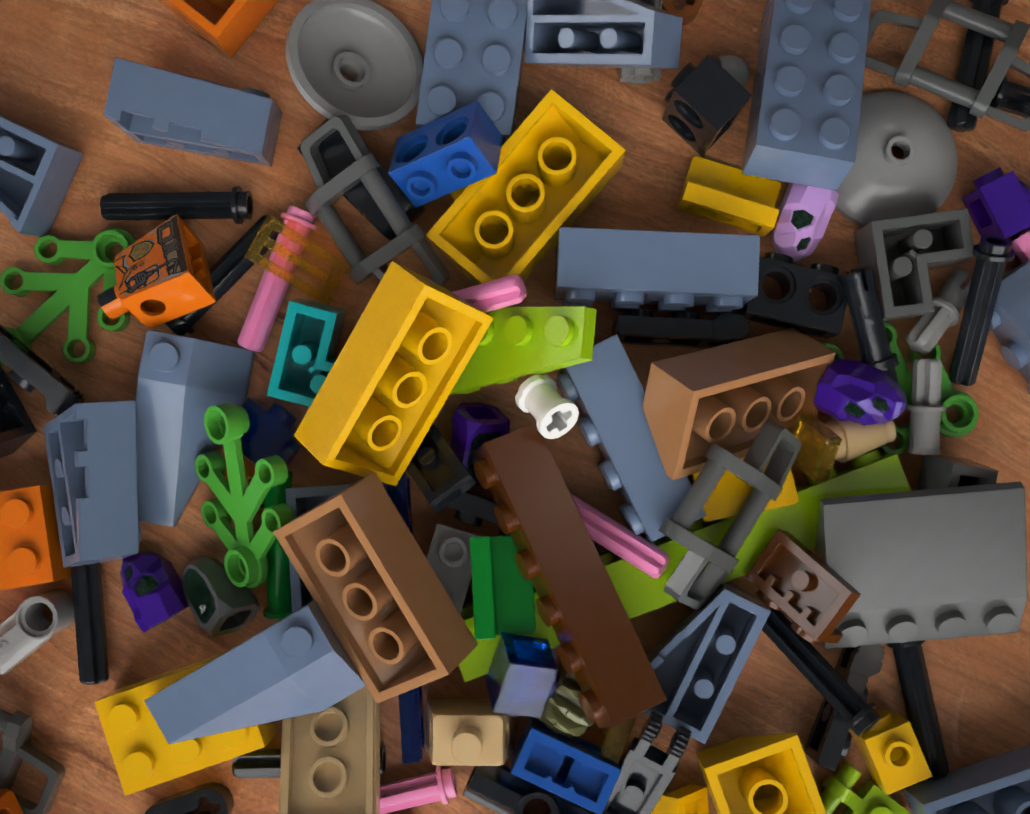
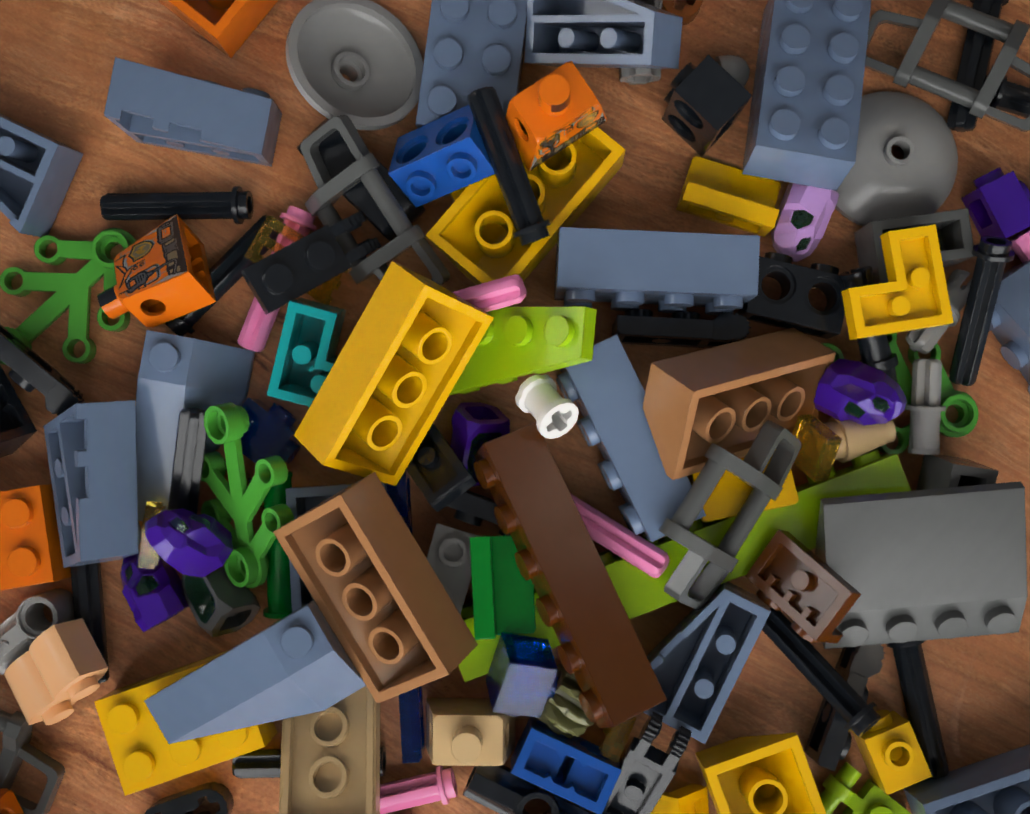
none -> light nougat brick [4,618,108,725]
none -> clear yellow tile [137,501,166,569]
none -> dark purple rock [145,509,233,578]
none -> black axle [168,407,207,515]
none -> black hinge [241,211,382,315]
none -> black axle [467,86,551,246]
none -> orange torso [505,61,607,171]
none -> yellow plate [841,224,954,340]

